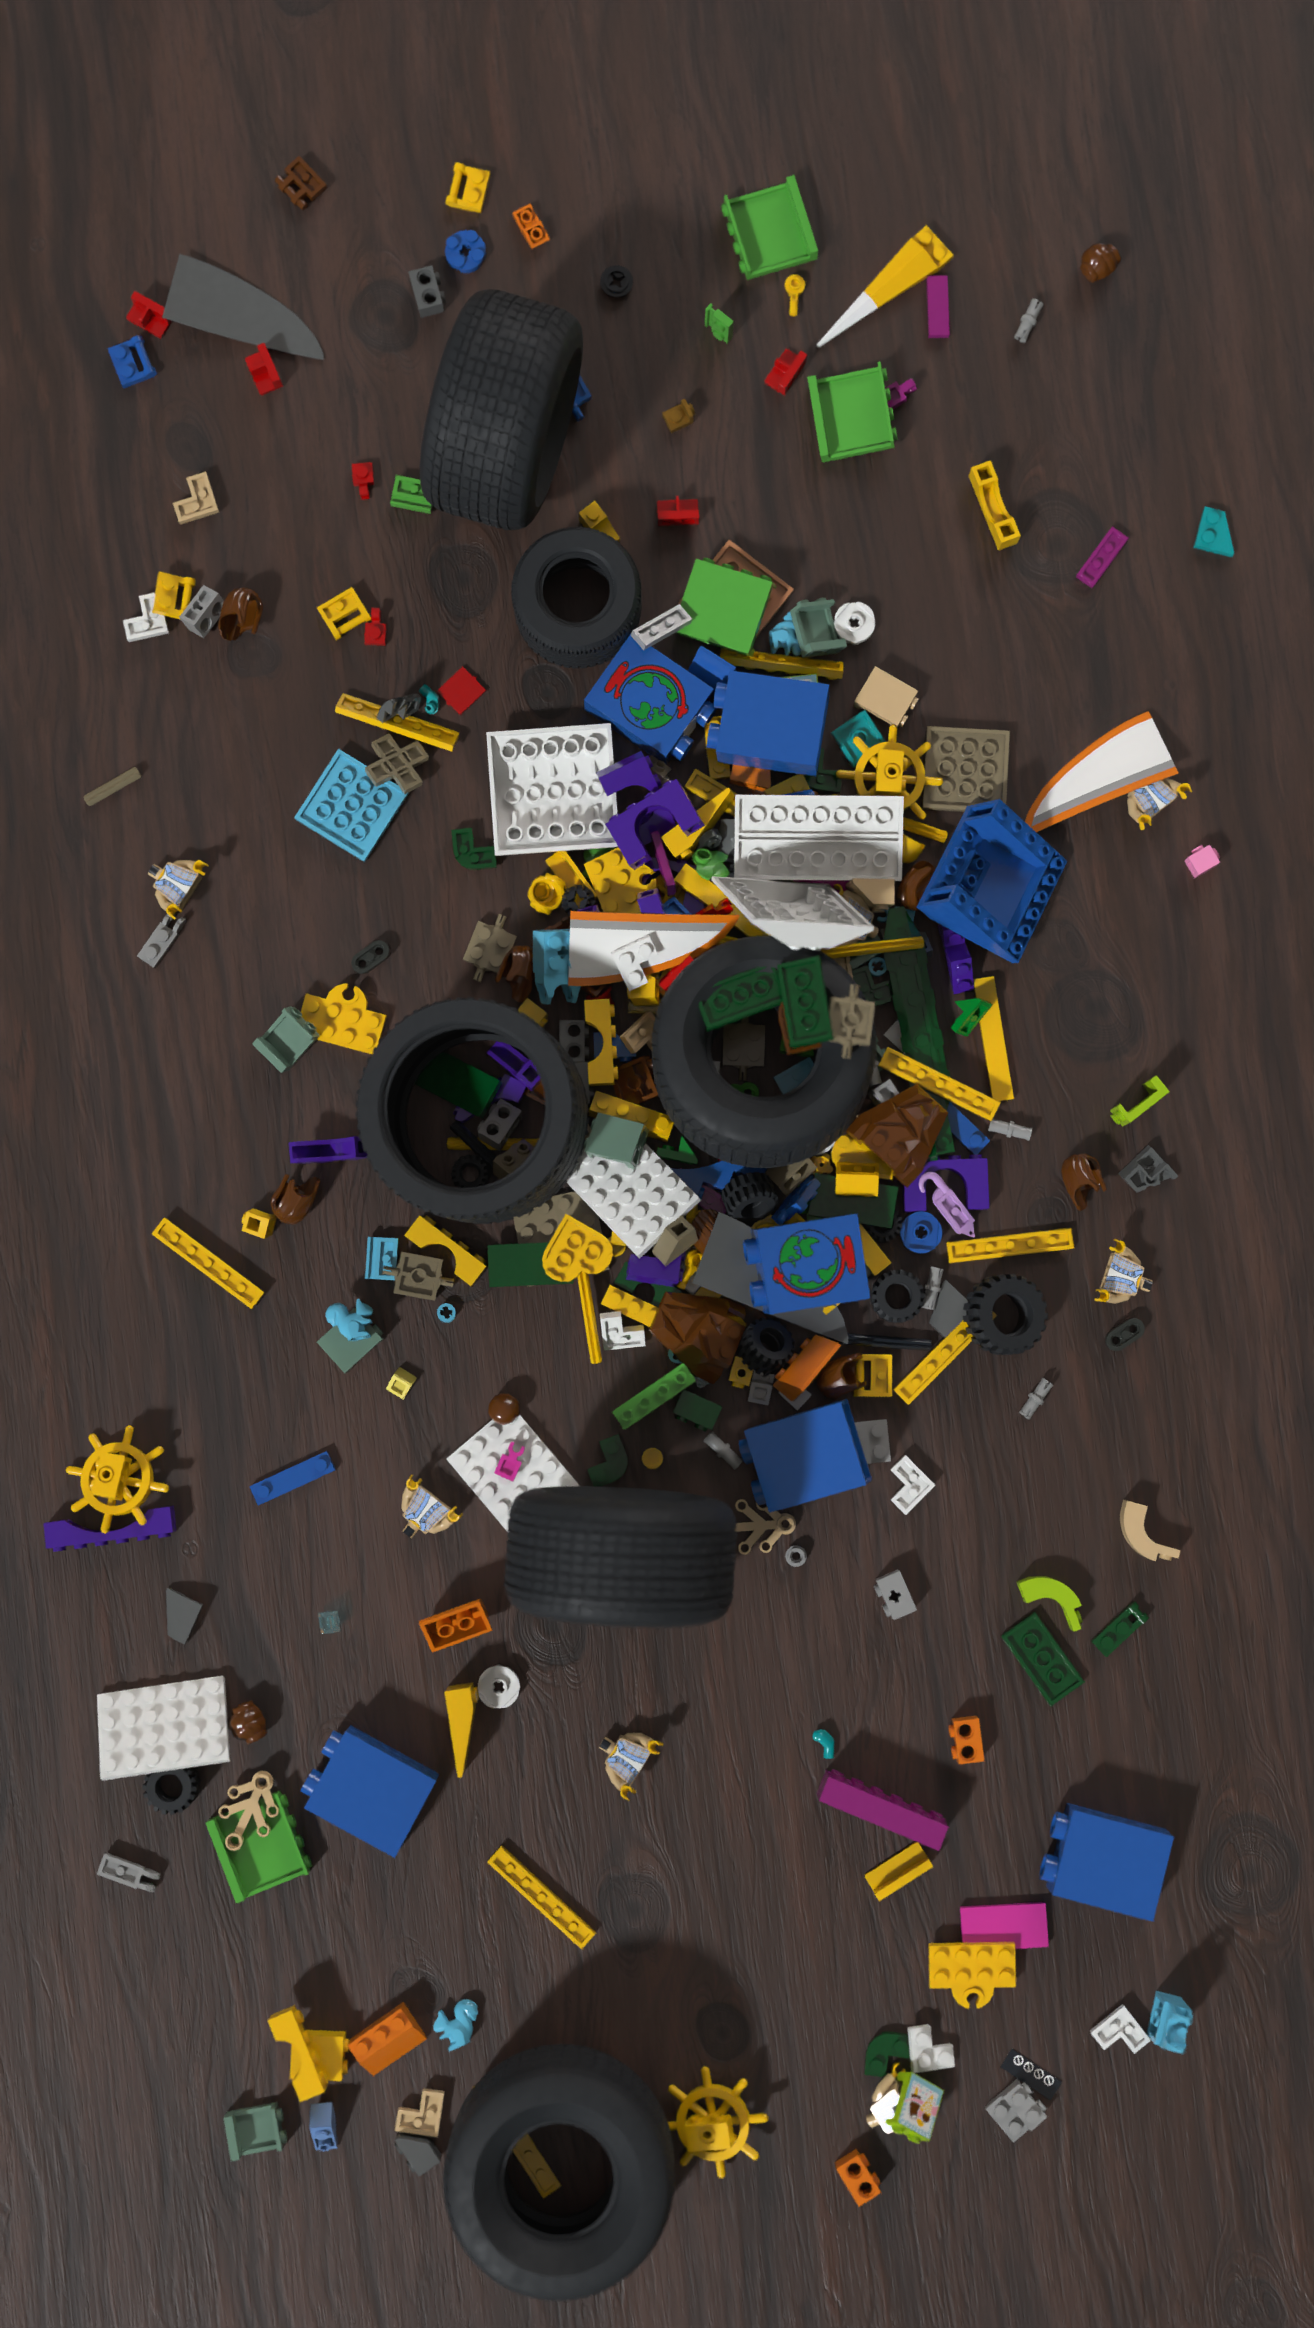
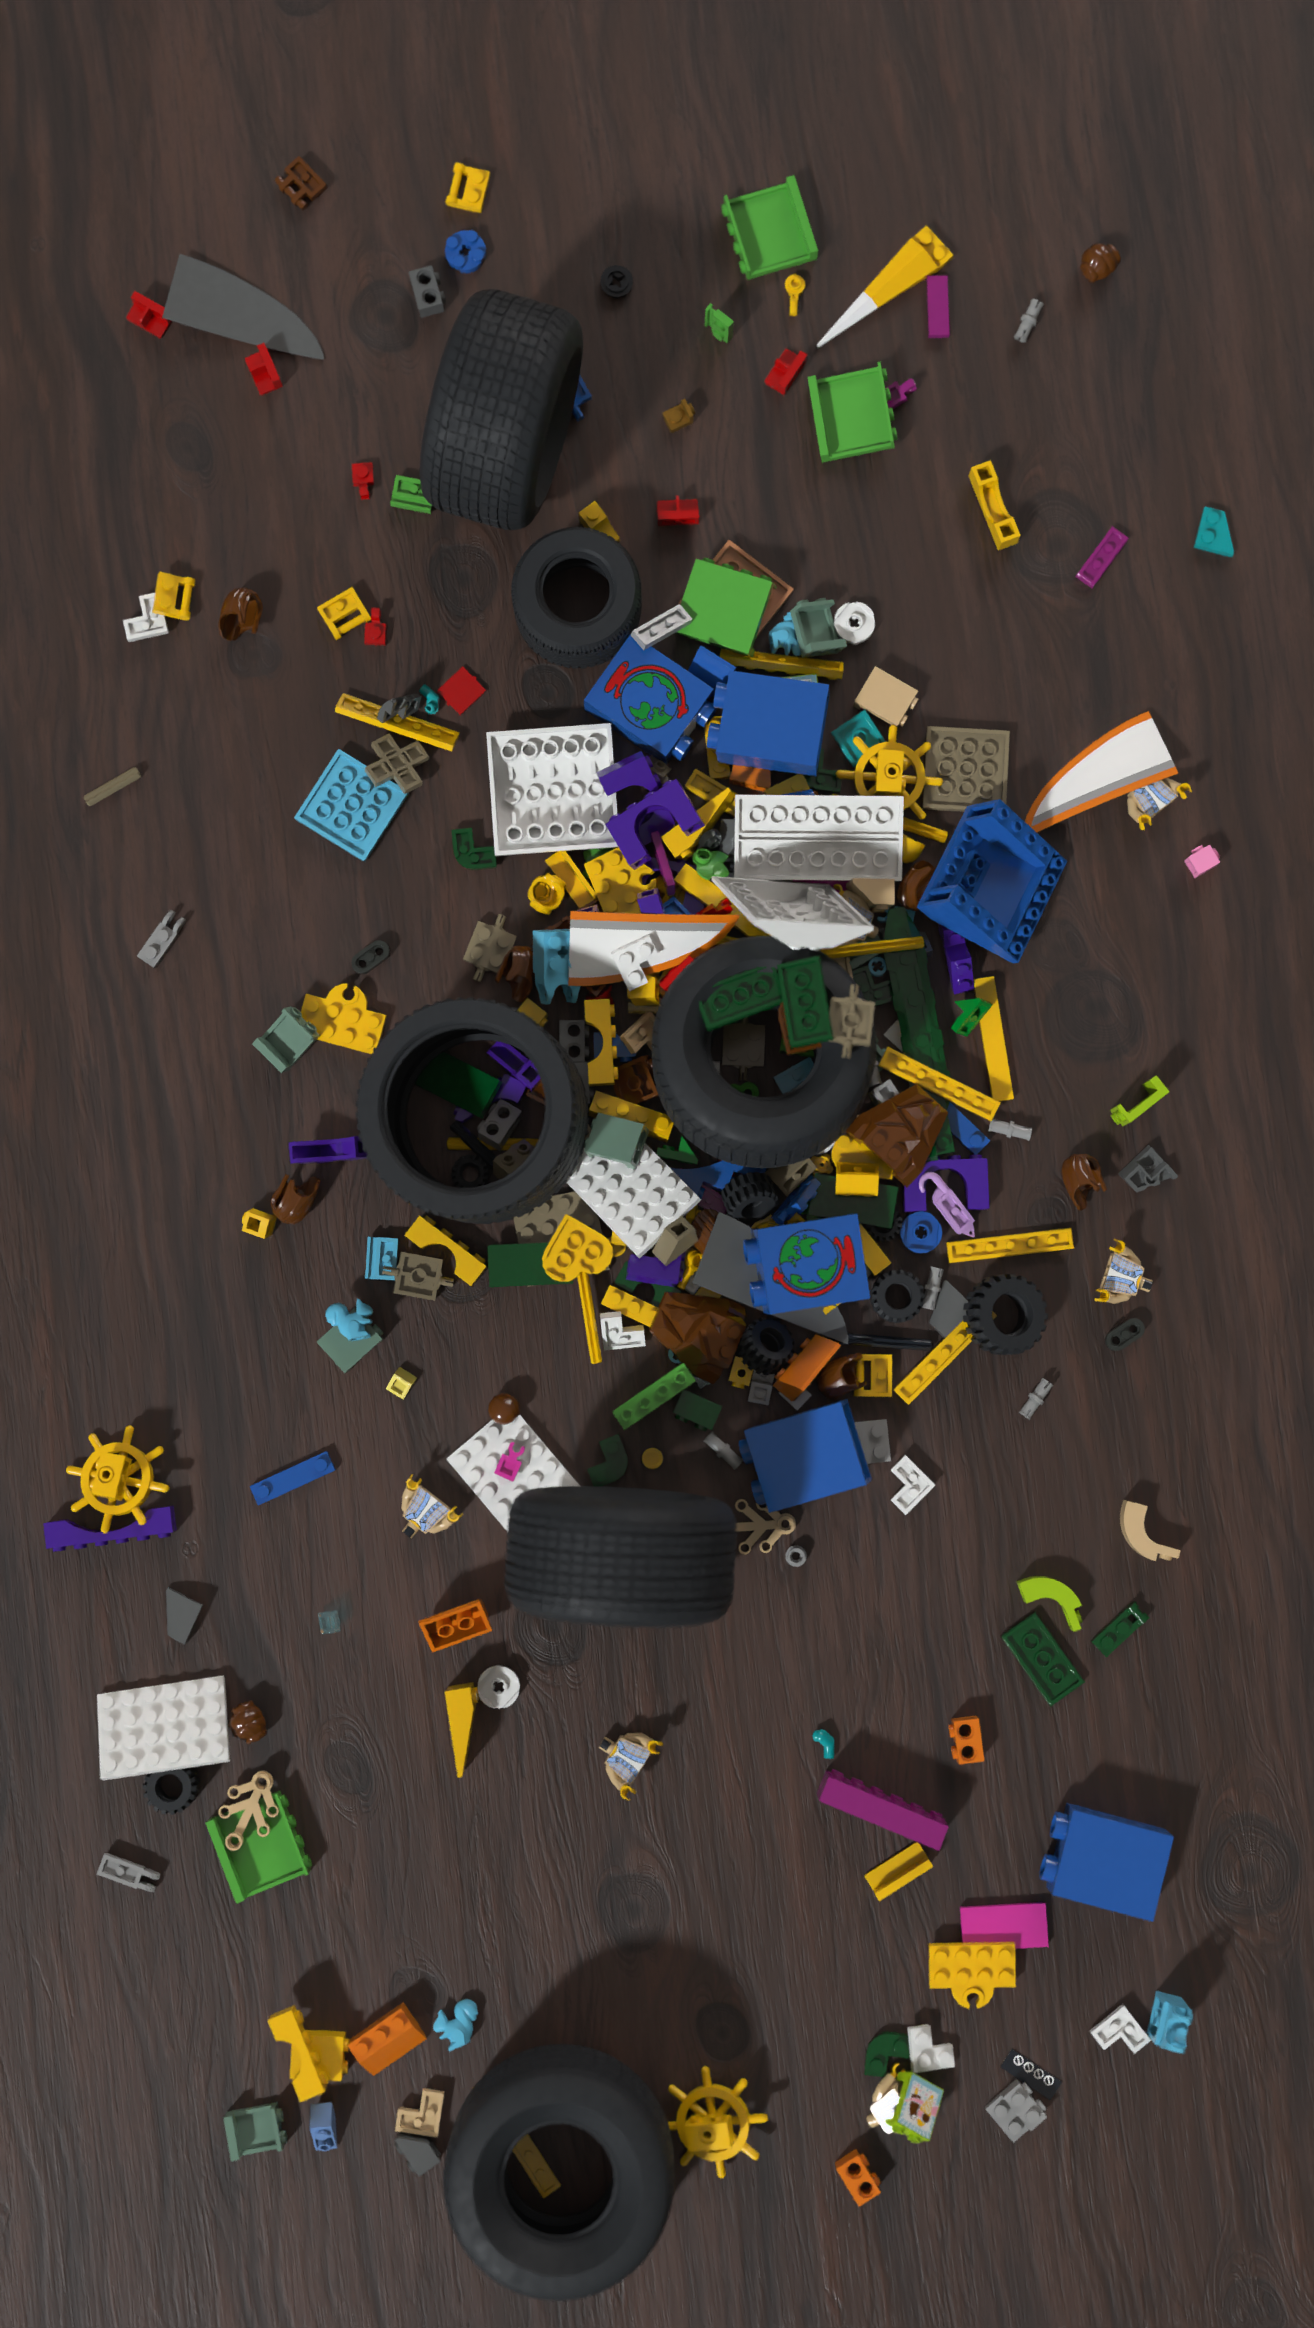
blue plate [108,335,157,388] -> none
torso [148,860,209,920] -> none
yellow plate [152,1217,265,1309] -> none
tan plate [173,472,219,525] -> none
light grey brick [179,585,224,638] -> none
blue brick [301,1725,439,1858] -> none
medium azure bush [437,1303,456,1323] -> none
yellow tile [487,1845,596,1950] -> none
orange slope [512,203,550,249] -> none
black gear [561,884,595,915] -> none
light grey brick [874,1569,917,1620] -> none

